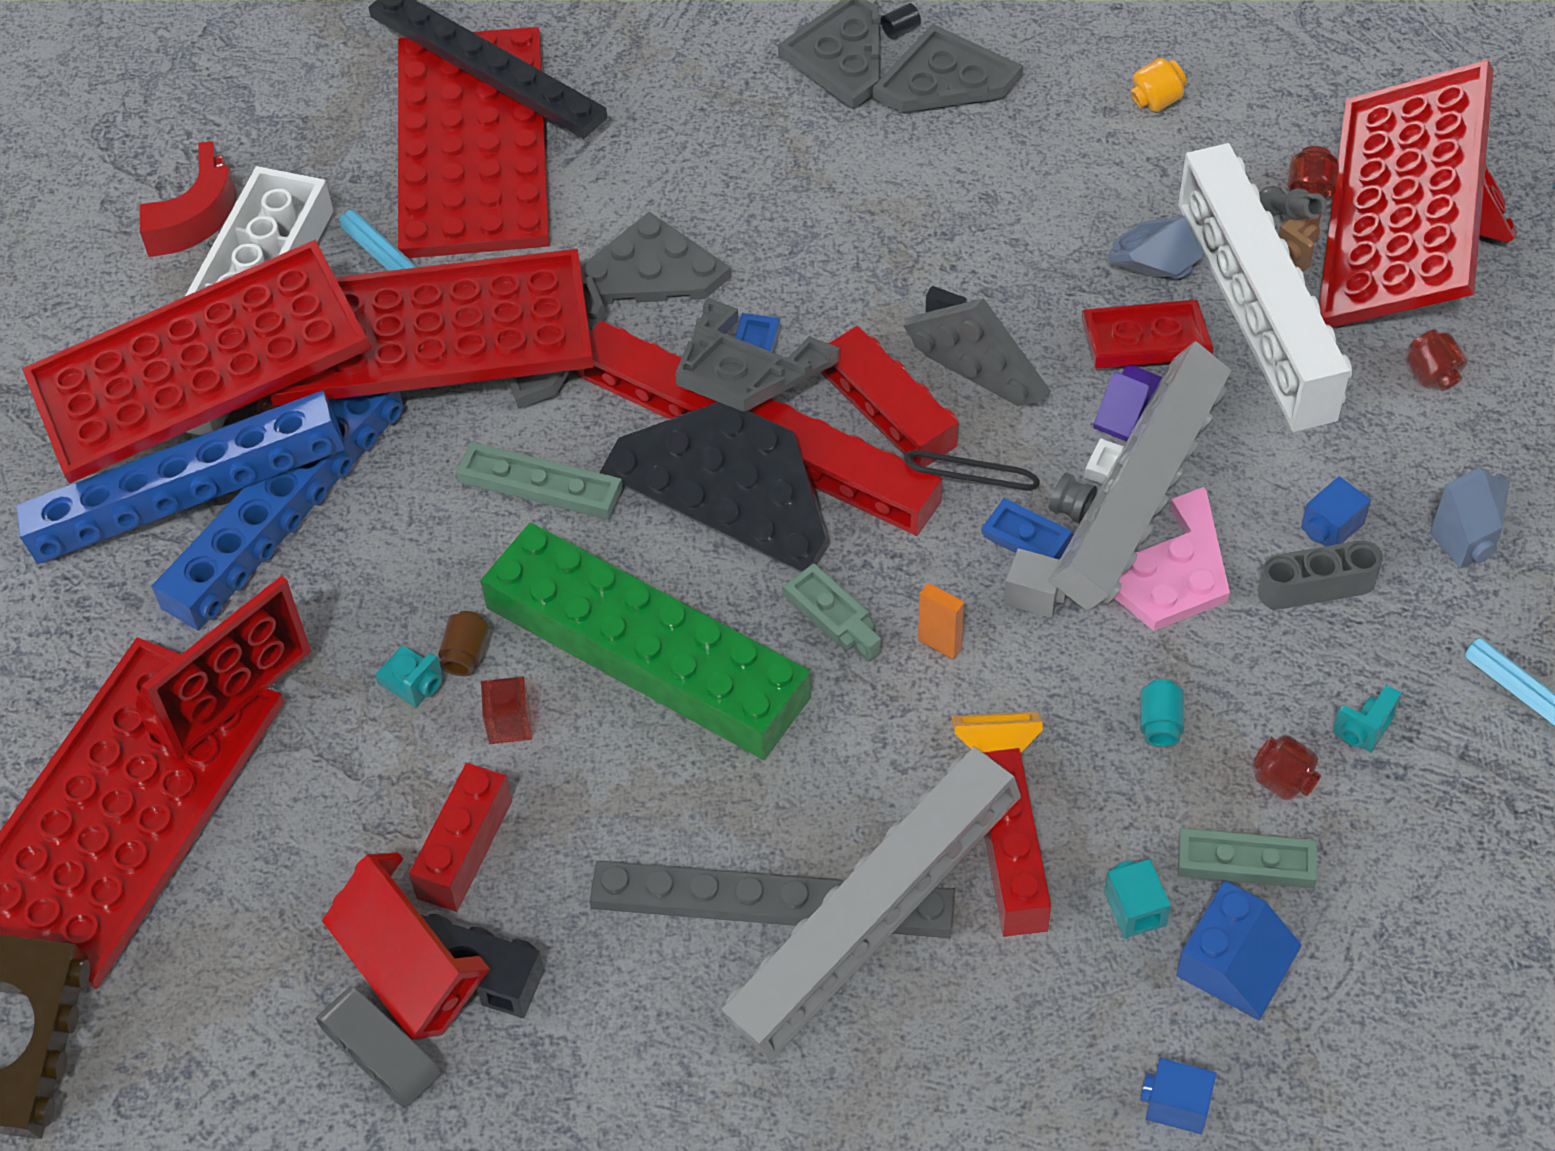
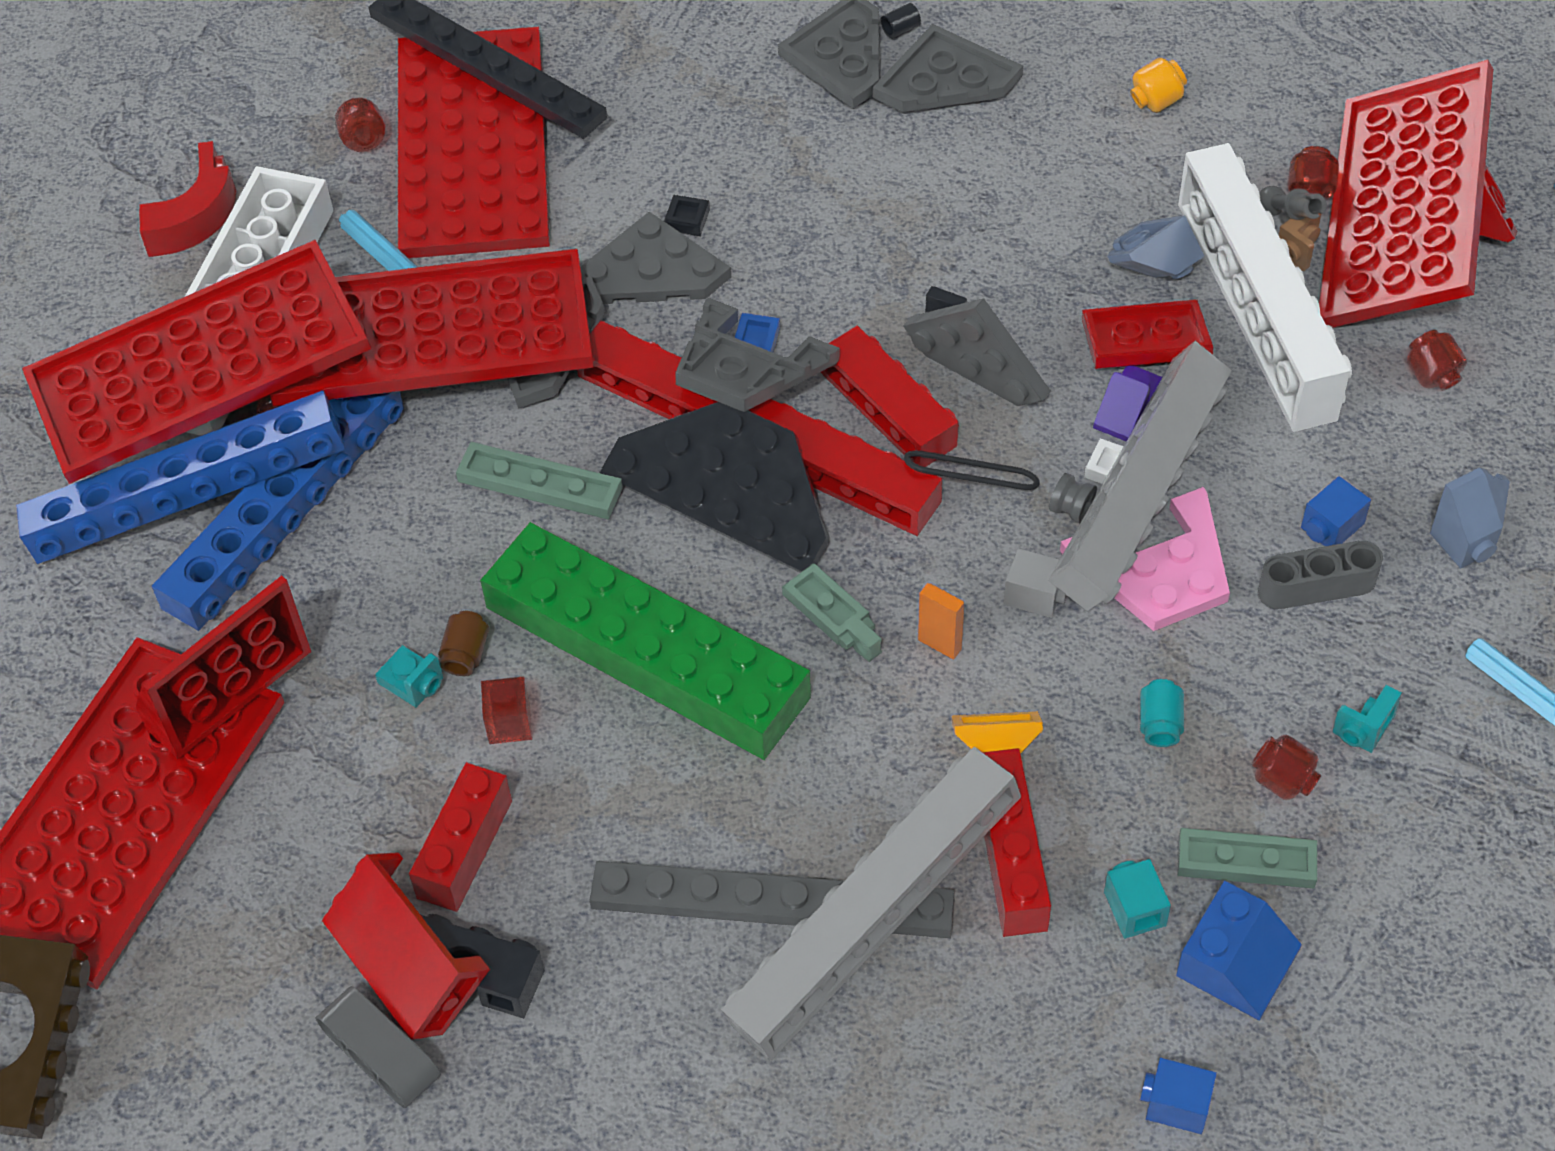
blue plate [981,498,1073,560] -> none
none -> clear red head [335,97,385,152]
none -> black tile [664,195,710,237]

